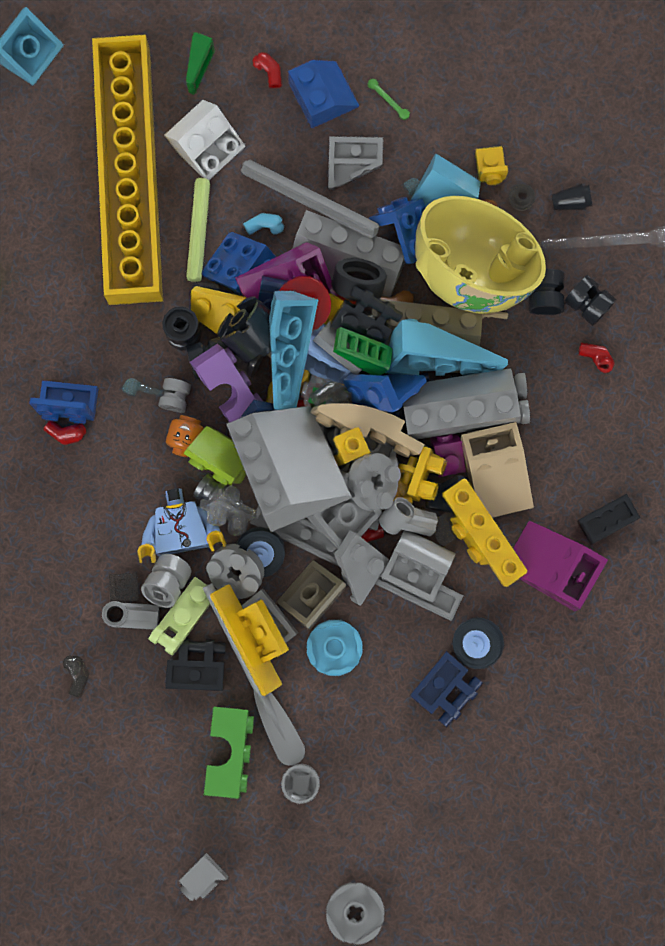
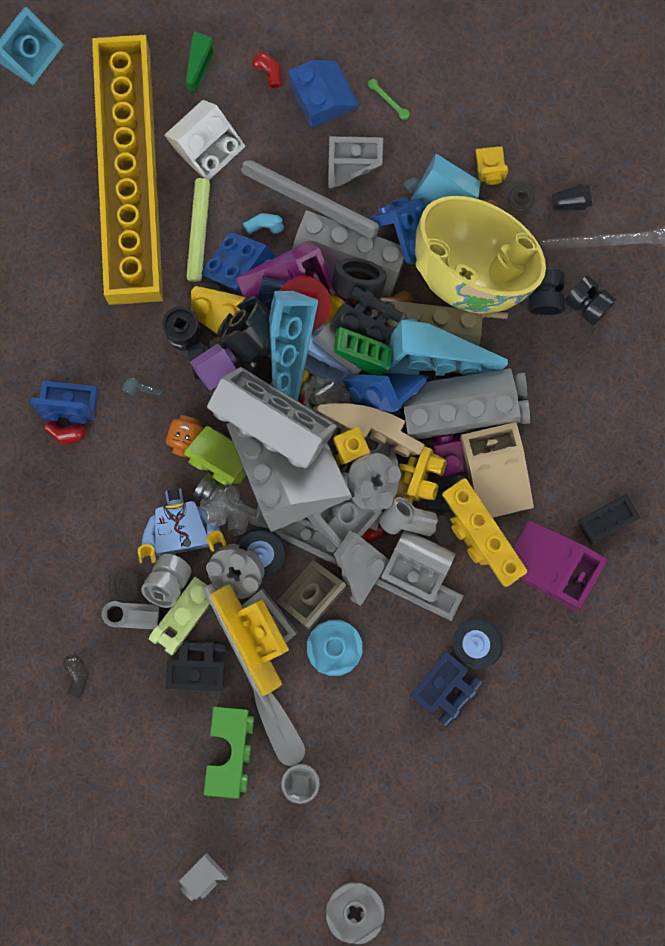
light grey wheel [158,378,191,413] -> none
red arm [578,342,614,373] -> none
none -> light grey slope [206,367,337,468]

